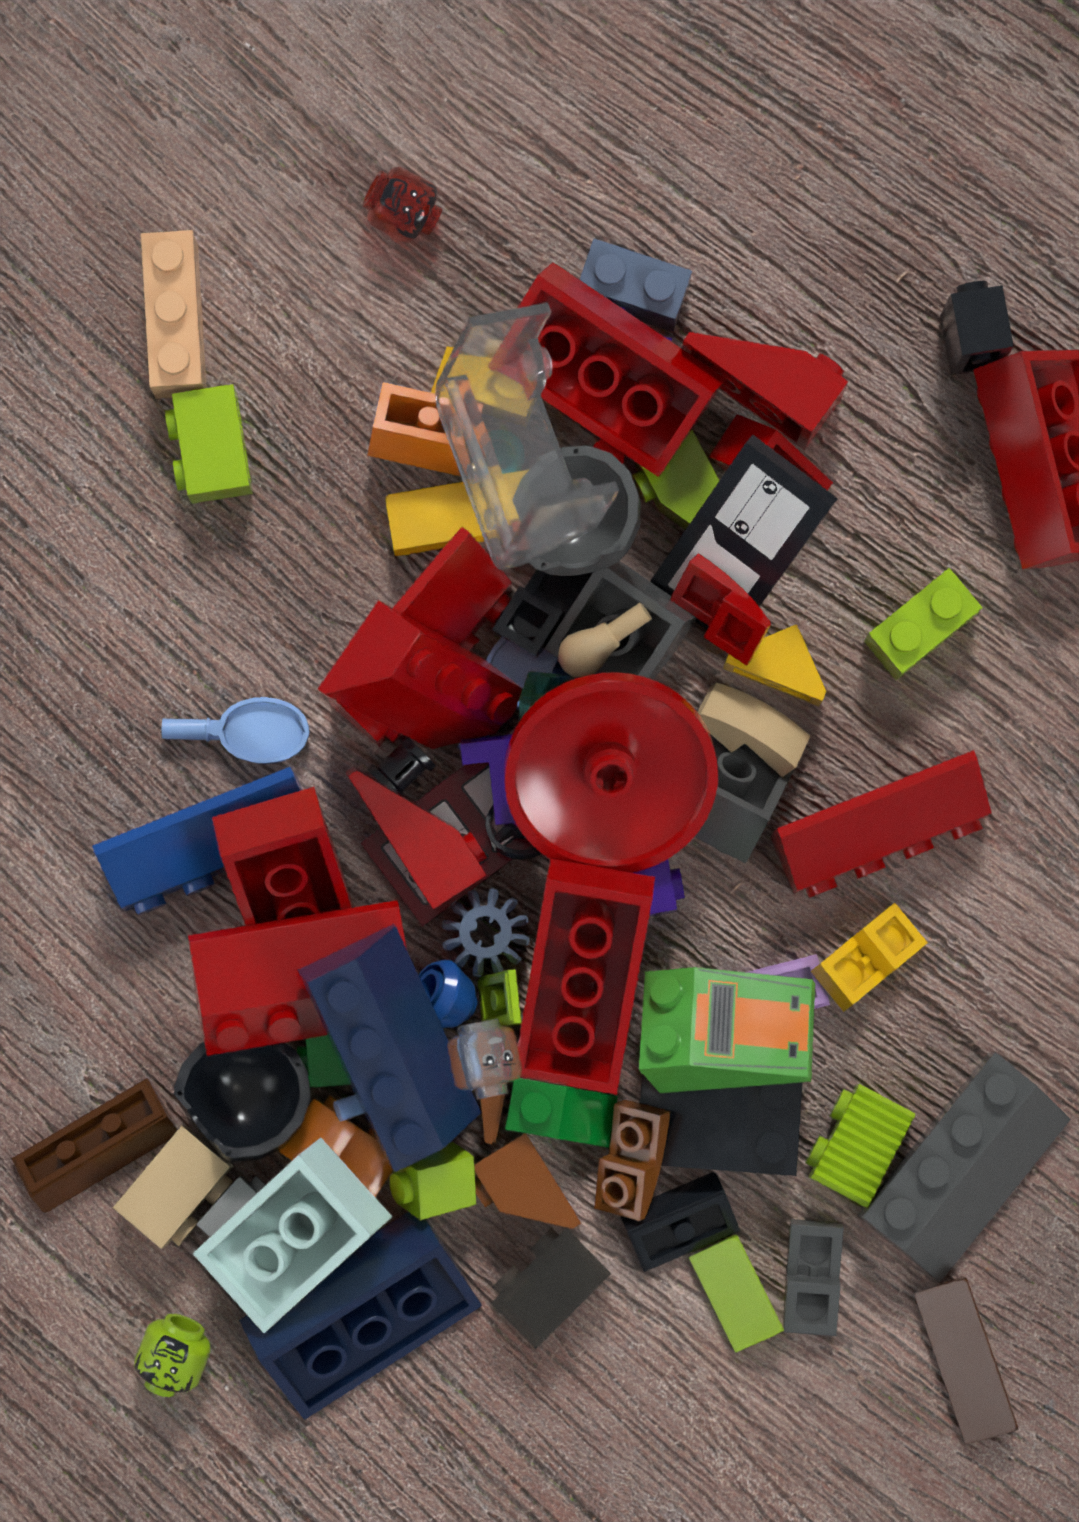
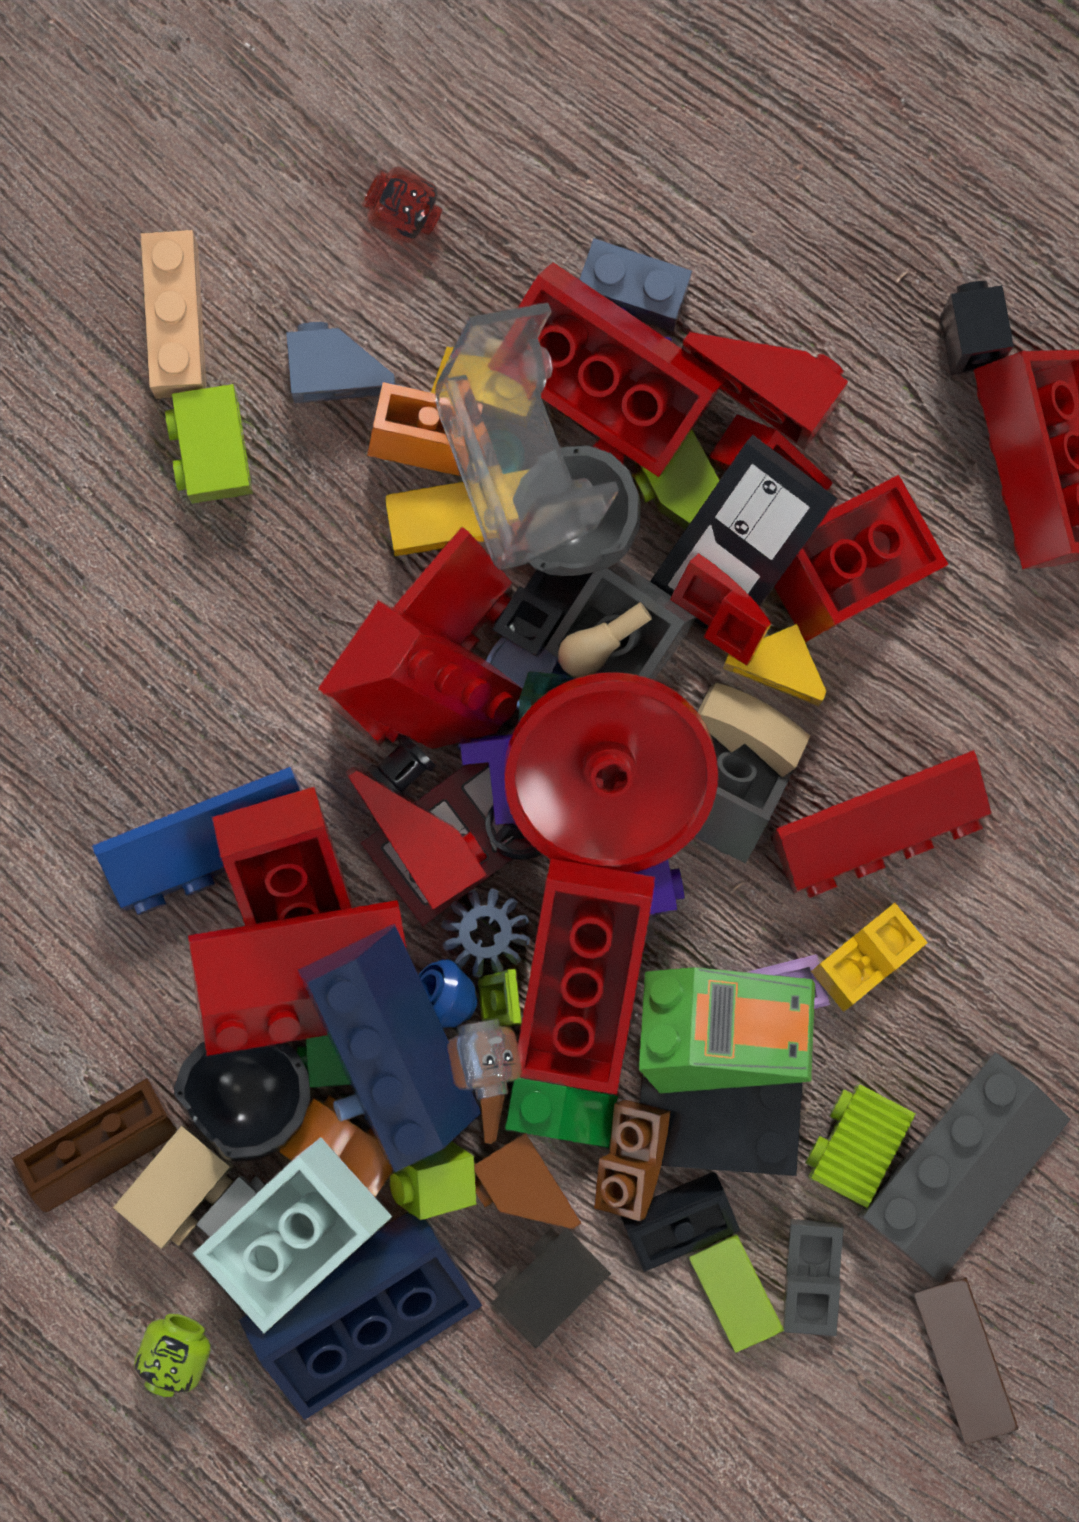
light blue piece [162,697,310,764] -> none
lime brick [864,568,983,681] -> none
none -> sand blue slope [286,322,396,403]
none -> red slope [775,475,949,643]

